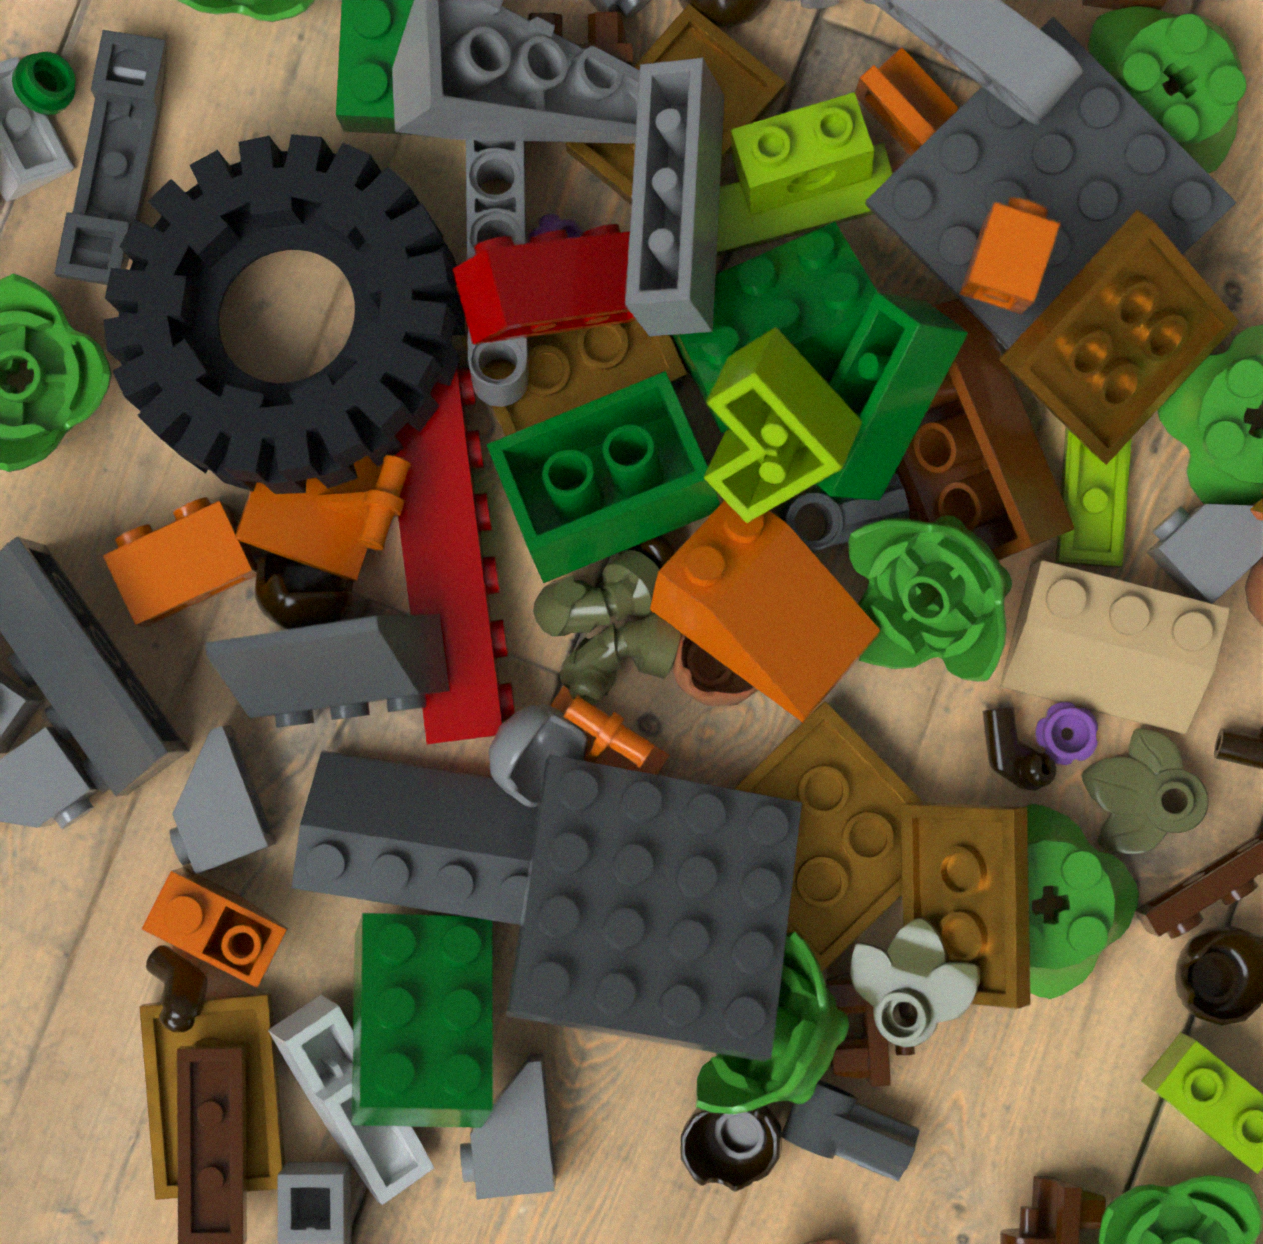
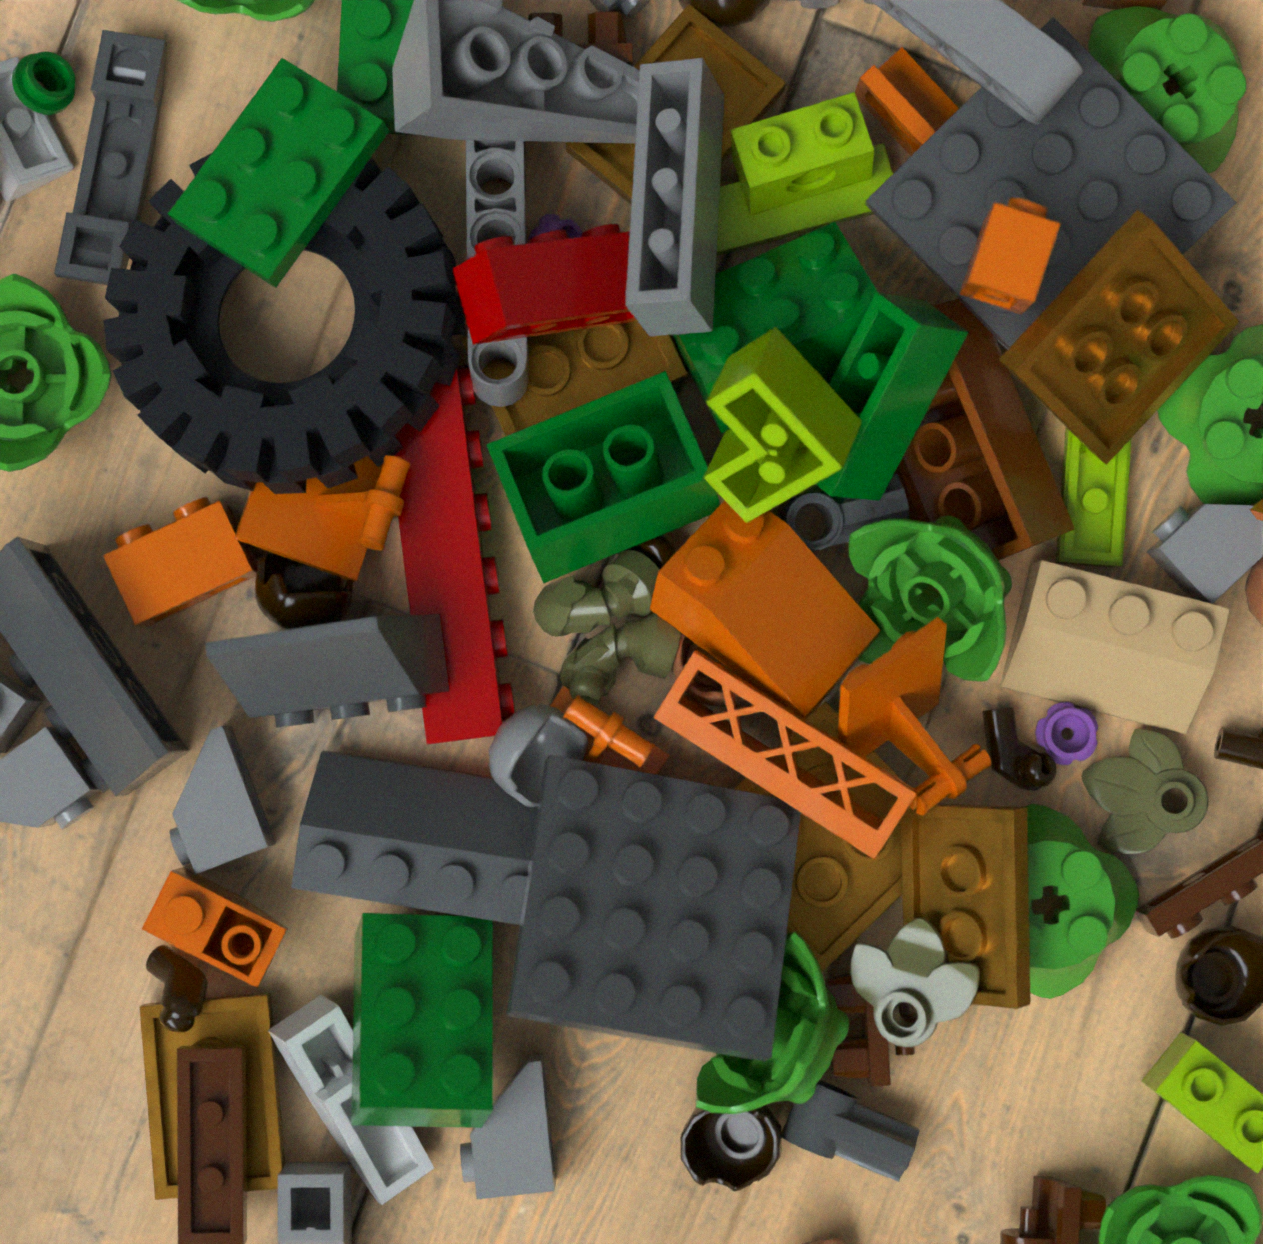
none -> green plate [168,58,390,288]
none -> orange fence [653,650,918,860]
none -> orange plate [838,617,991,816]

